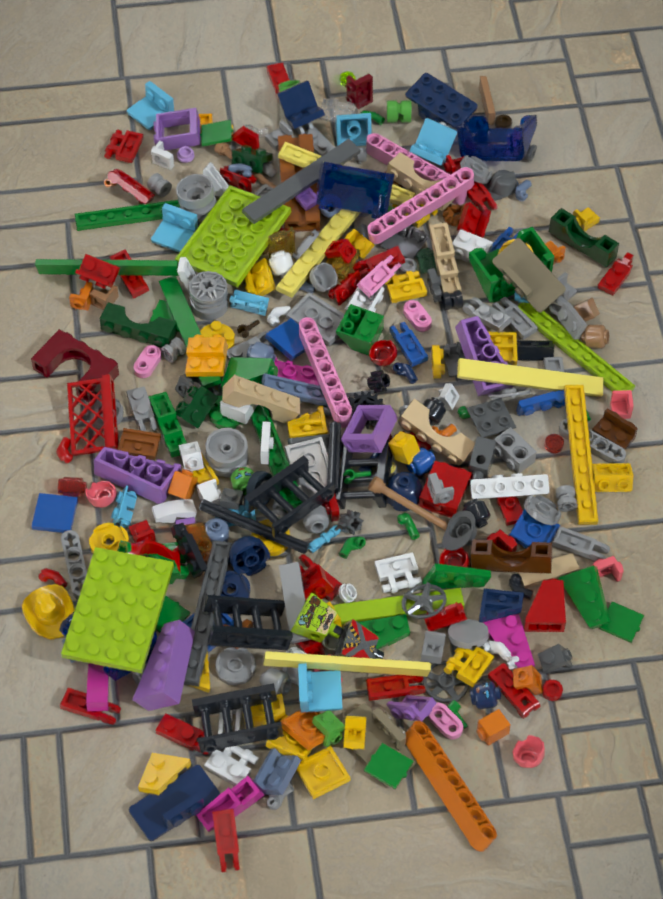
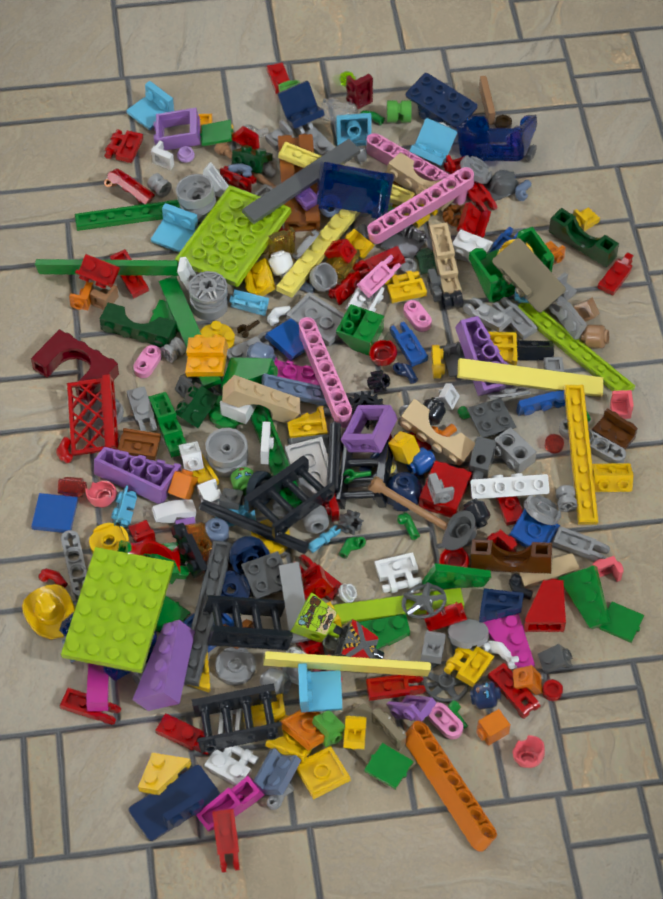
none -> dark grey hinge [241,551,284,599]

